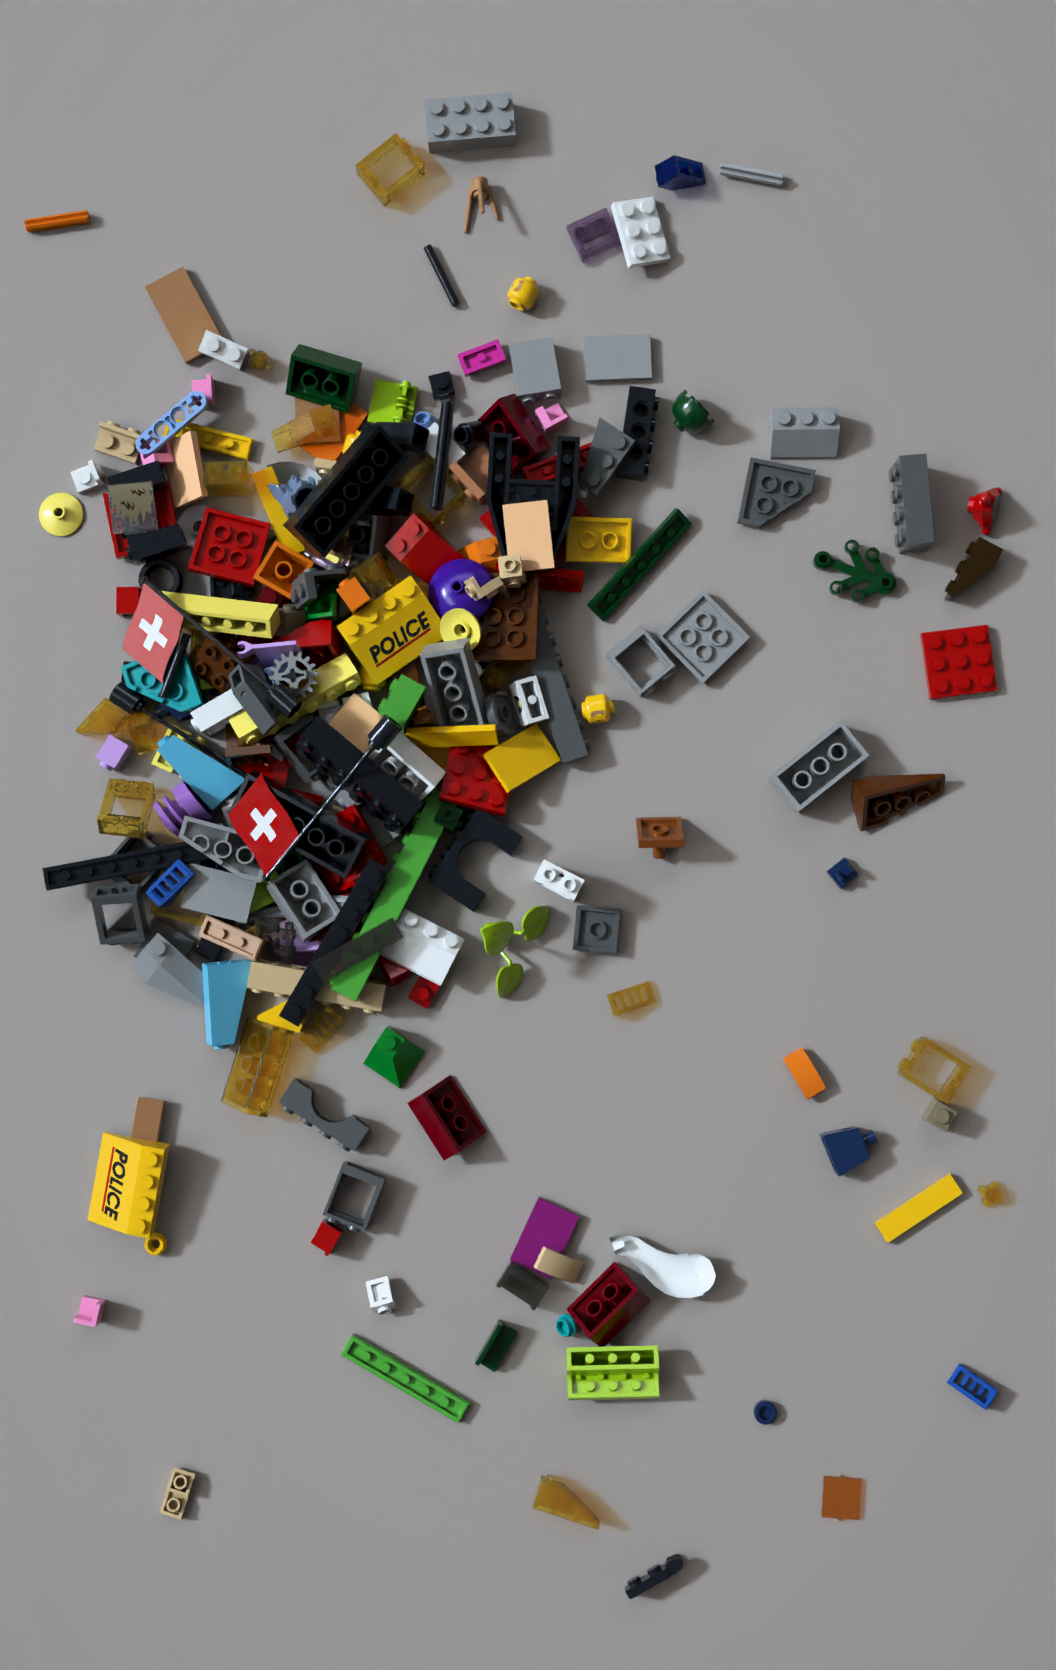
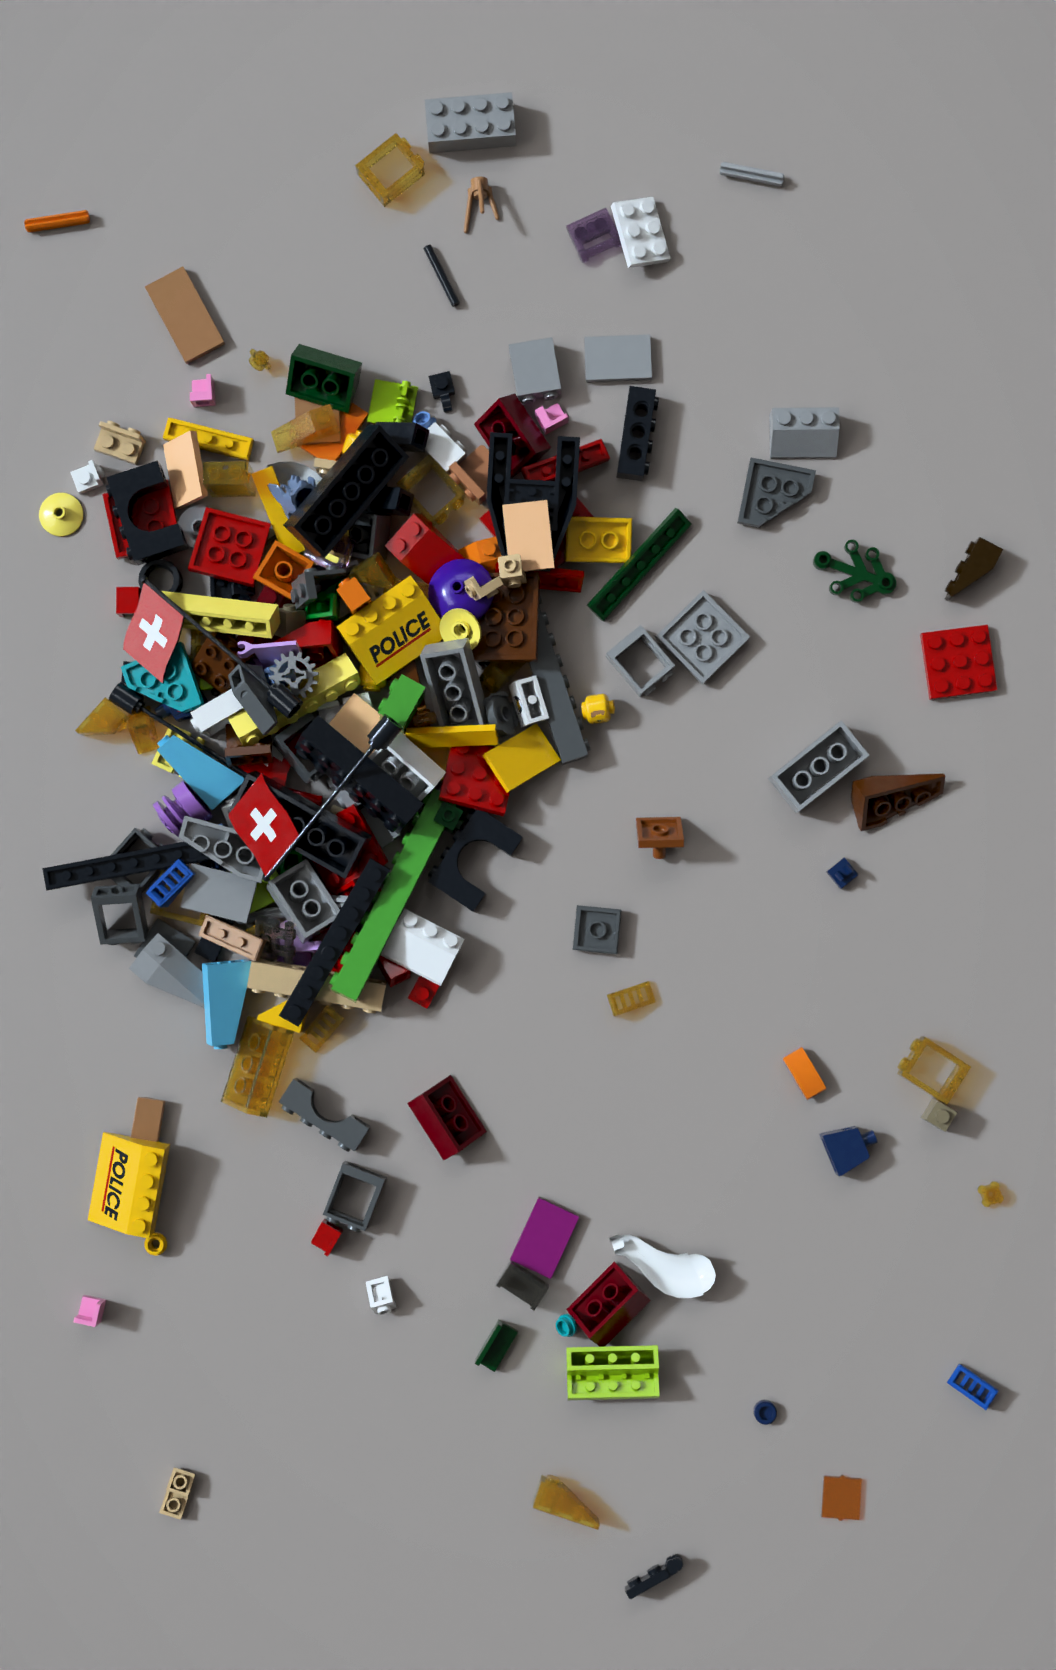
lavender brick [96,734,133,771] -> none
clear yellow window [97,778,156,839] -> none
slope [107,481,158,534] -> none
light blue beam [136,391,208,456] -> none
bright pink panel [140,440,174,469] -> none
black bar [159,633,191,699] -> none
white brick [198,330,248,370] -> none
clear smoke tile [312,918,404,983] -> none
bright green tile [341,1334,470,1424] -> none
green slope [363,1026,425,1088] -> none
black axle [429,401,454,511] -> none
black brick [454,421,485,446] -> none
dark pink plate [457,339,506,377] -> none
lime plant [480,905,549,998] -> none
yellow head [507,276,540,312] -> none
white window [533,860,584,901] -> none
tan slope [534,1246,584,1284] -> none
dark grey wing [579,418,636,498] -> none
clear blue slope [655,155,706,191] -> none
dark green cylinder [672,389,715,434] -> none
yellow tile [874,1173,963,1243] -> none
dark grey brick [889,454,935,554] -> none
red rock [967,487,1002,535] -> none

